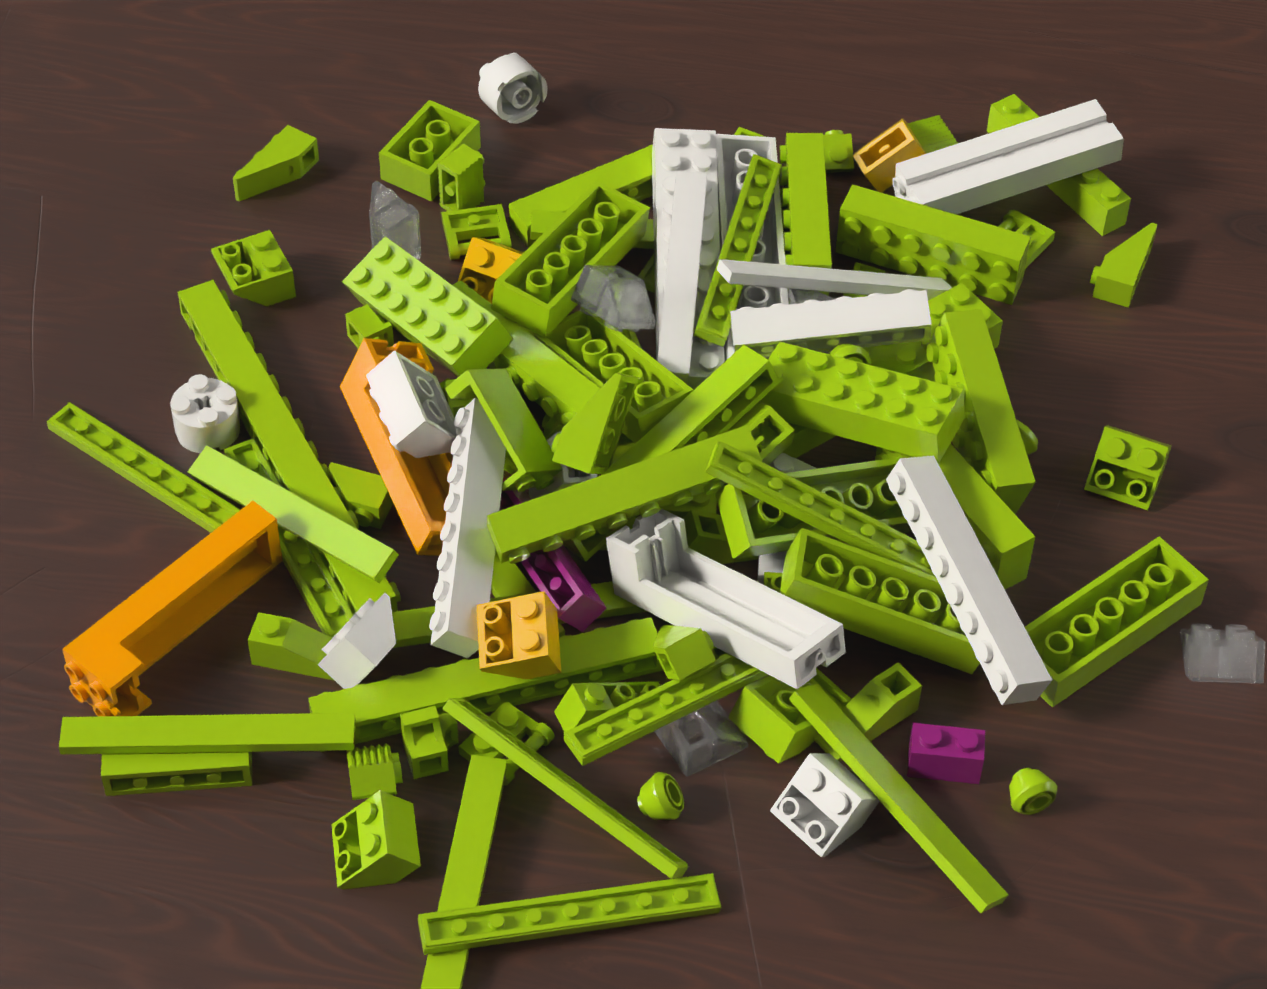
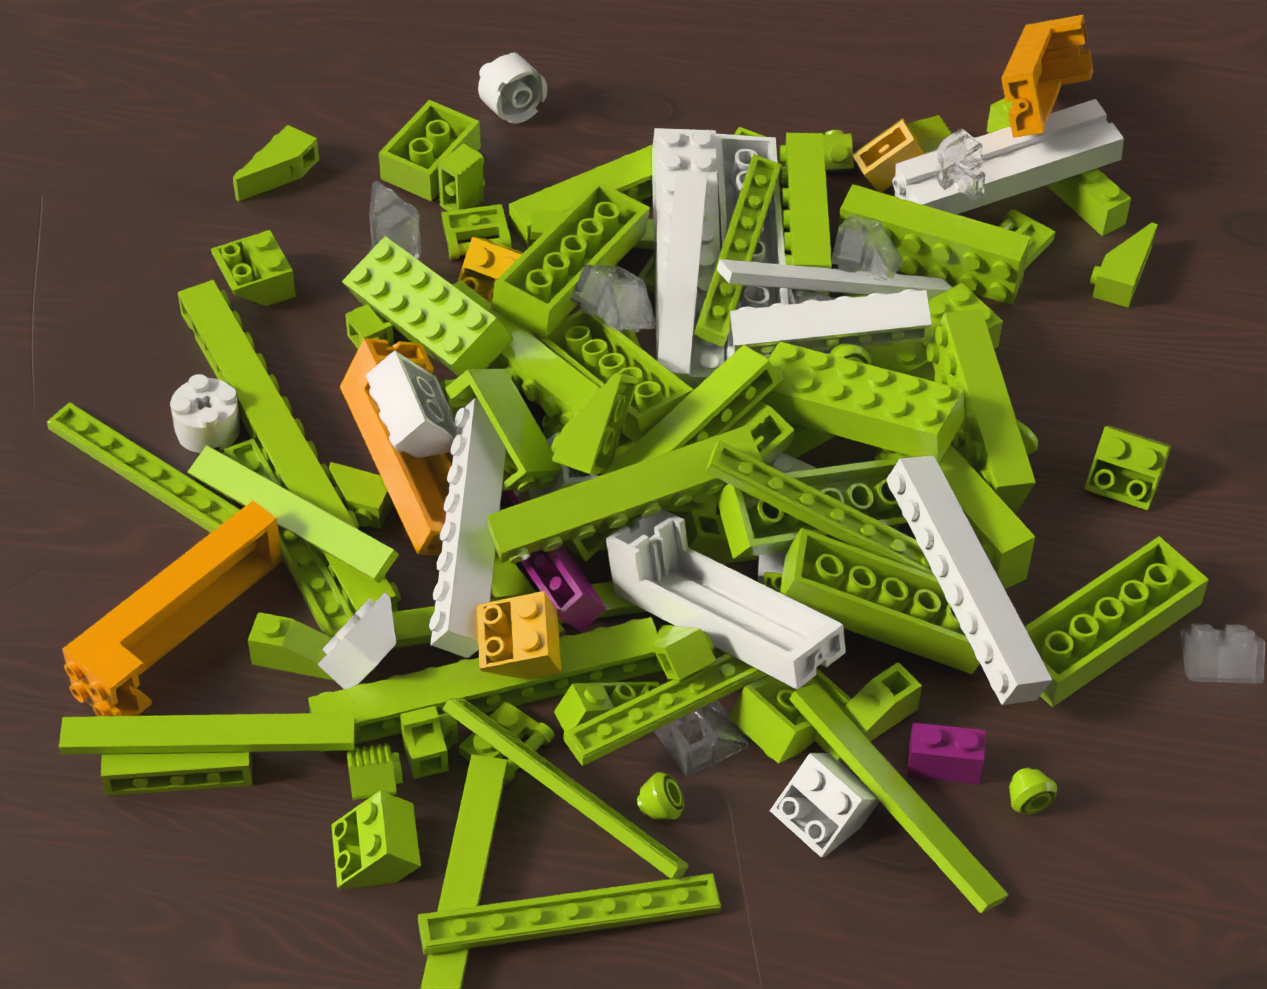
none -> clear slope [831,215,903,281]
none -> clear brick [937,128,985,201]
none -> light orange brick [1001,15,1094,138]

